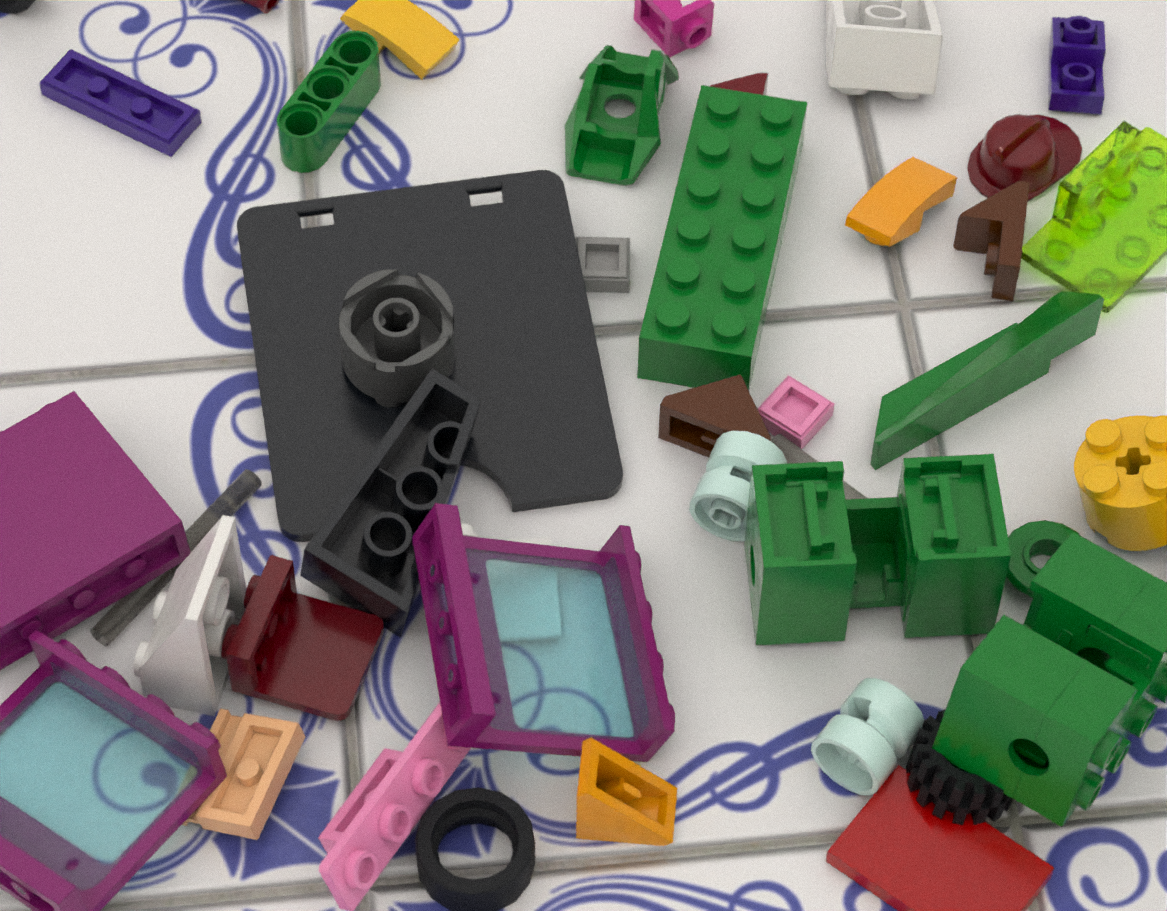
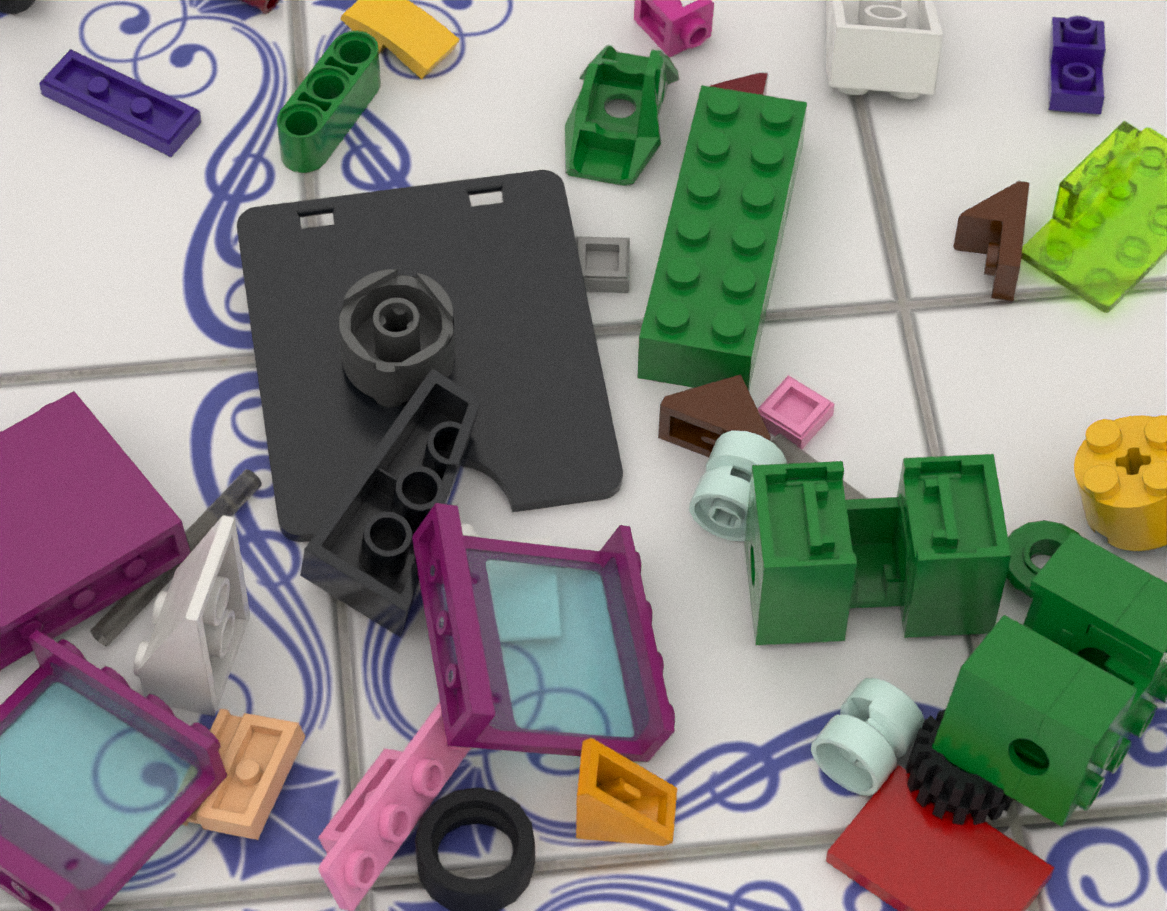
dark red bracket [221,555,384,721] -> none
light orange slope [845,157,957,247] -> none
green wedge [870,291,1104,470] -> none
dark red piece [967,114,1082,201] -> none

